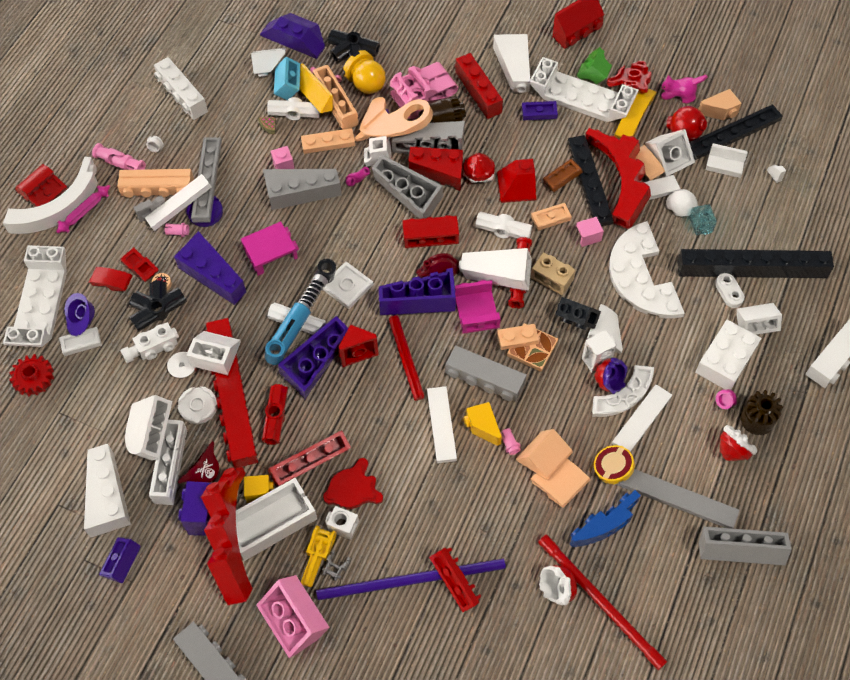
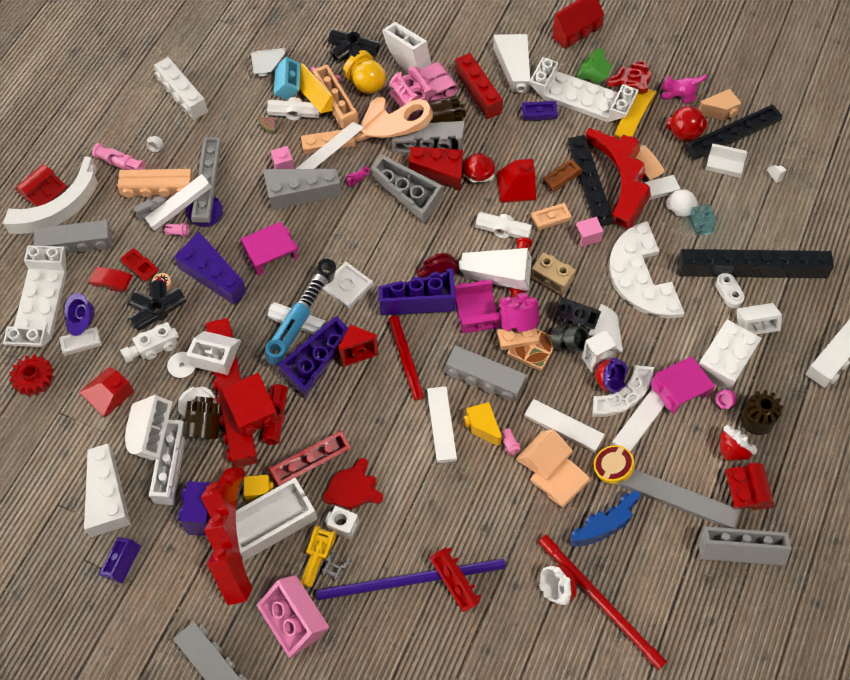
dark pink wheel [56,185,110,233] -> none
dark red hat [177,441,219,484] -> none
dark purple wedge [260,13,325,59] -> none
white brick [364,136,392,167] -> none
red brick [402,215,459,248] -> none
white slope [645,129,695,177] -> none
none -> light grey brick [34,220,112,254]
none -> red slope [79,367,134,418]
none -> dark brown gear [183,396,221,439]
none -> red brick [221,372,279,436]
none -> white sticker [296,122,364,169]
none -> white brick [382,22,431,74]
none -> dark pink brick [499,293,540,332]
none -> white tile [524,399,605,453]
none -> pearl dark grey wheel [551,325,588,351]
none -> dark pink panel [650,356,715,414]
none -> red brick [725,463,774,510]

